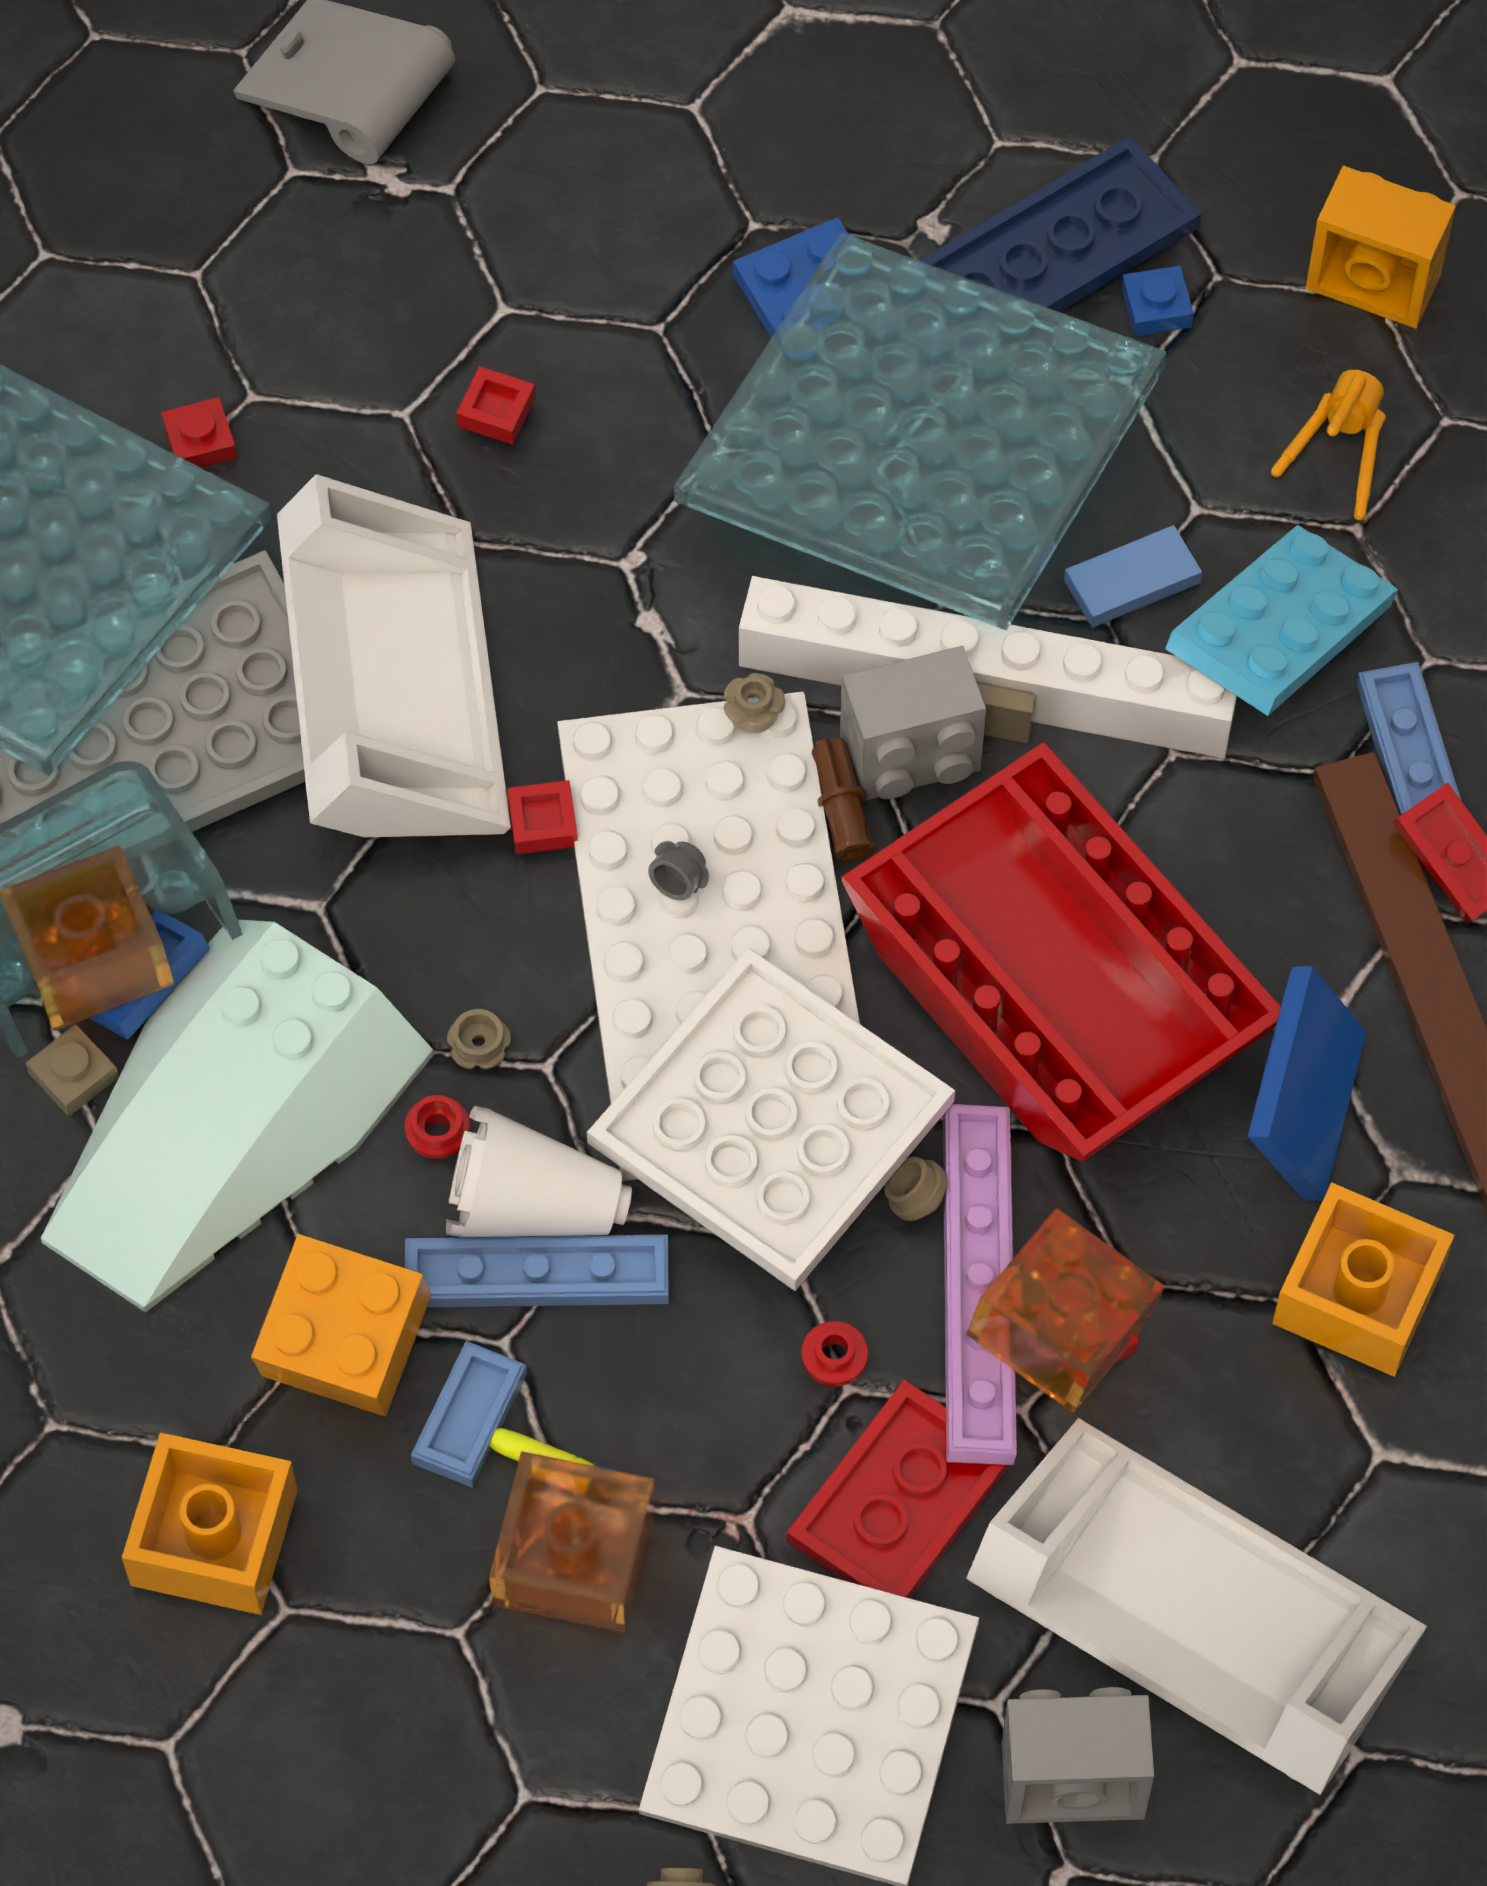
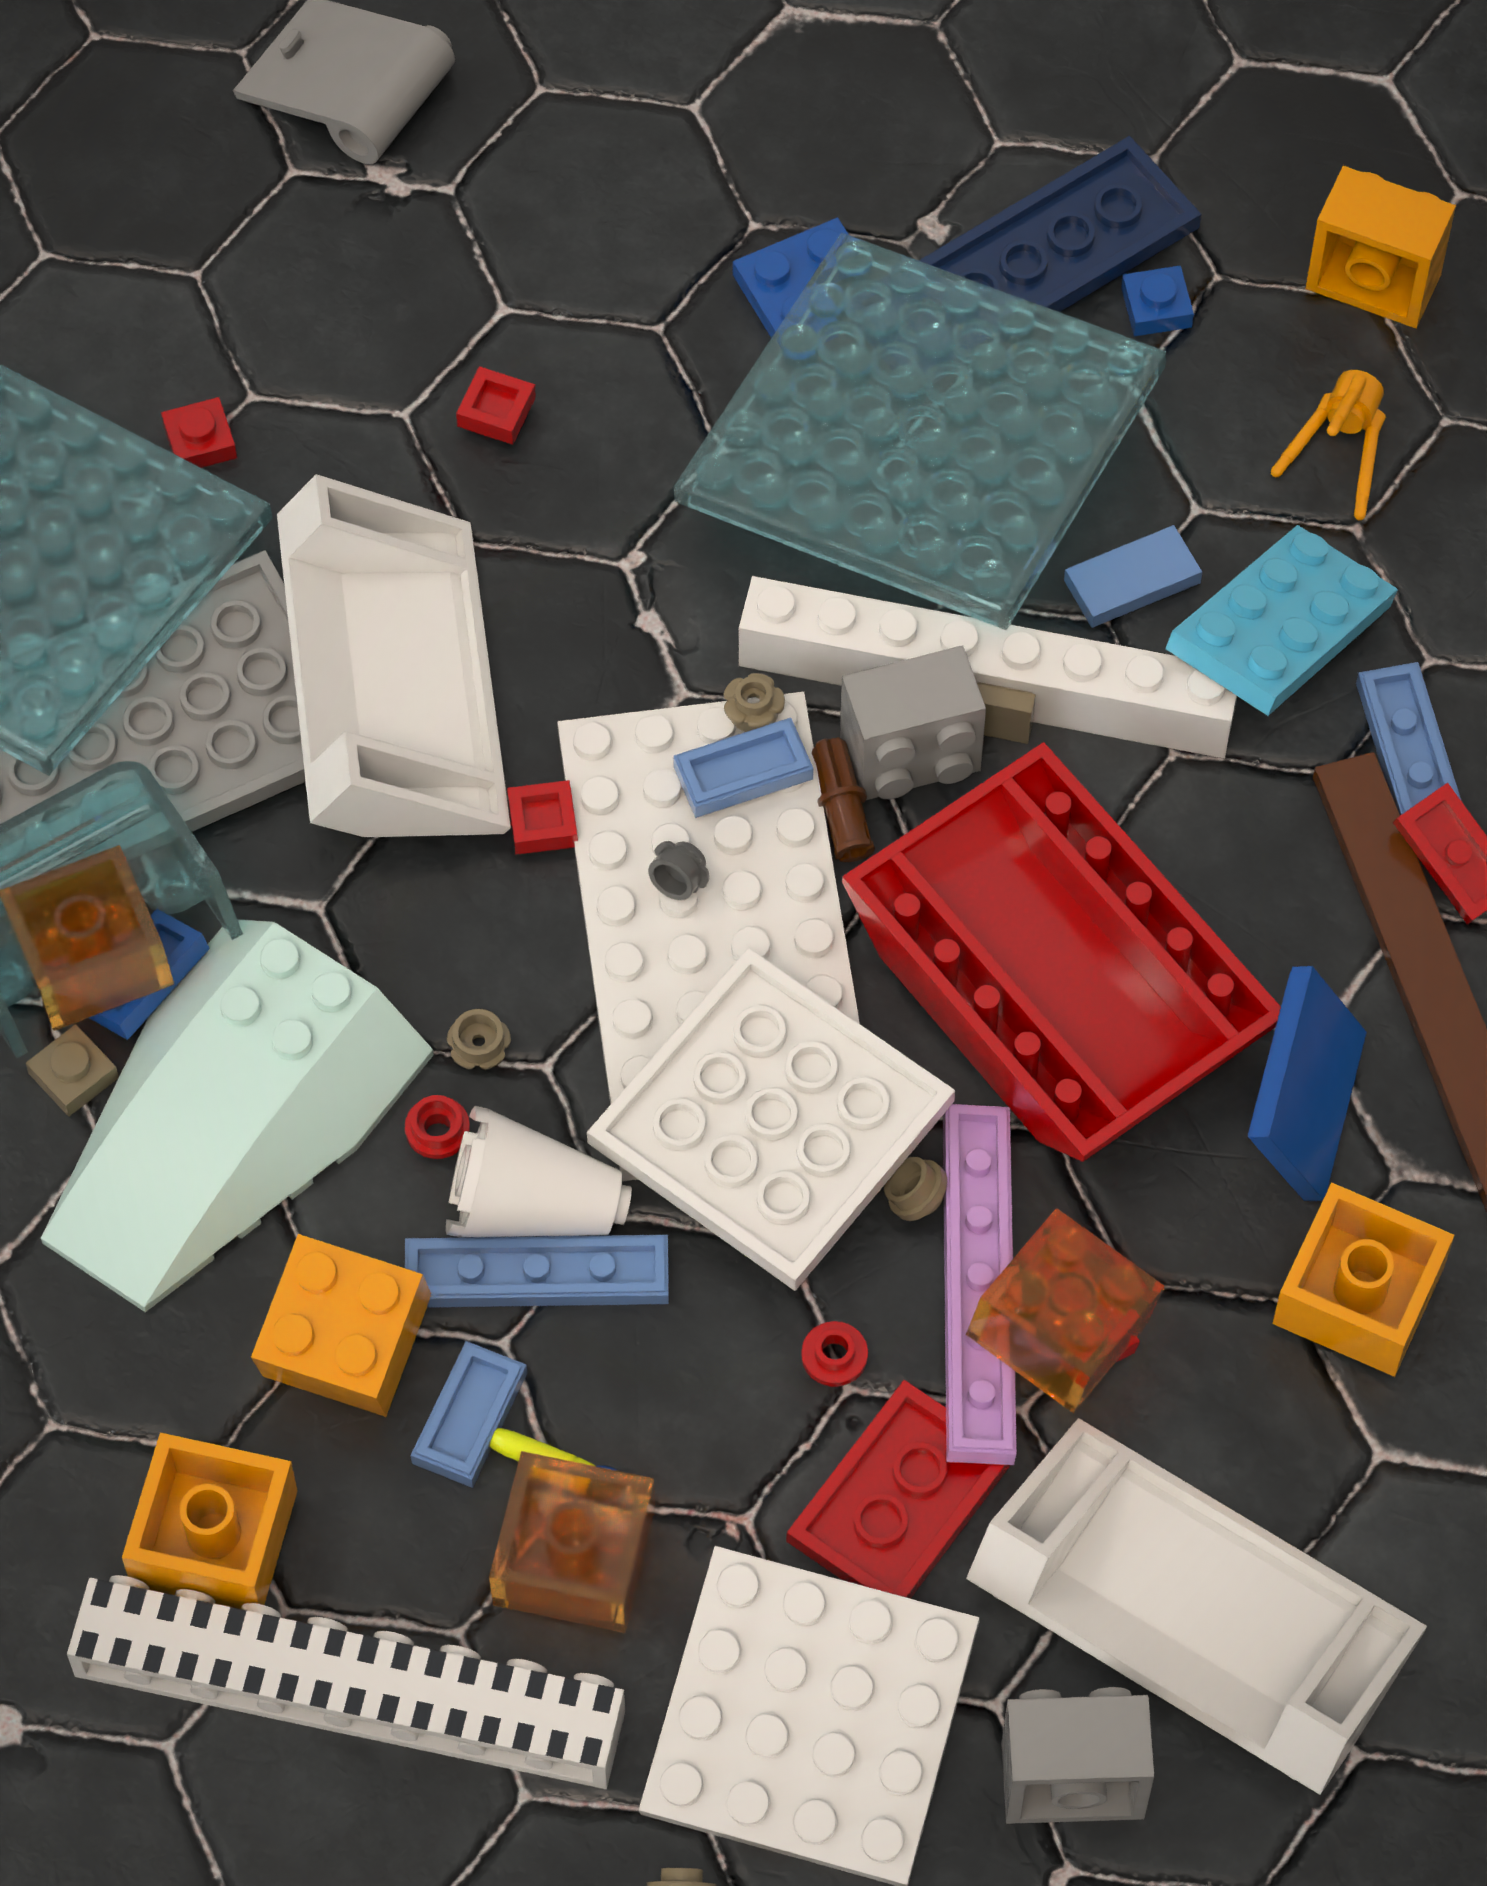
none -> white brick [67,1575,625,1789]
none -> medium blue tile [673,717,814,818]

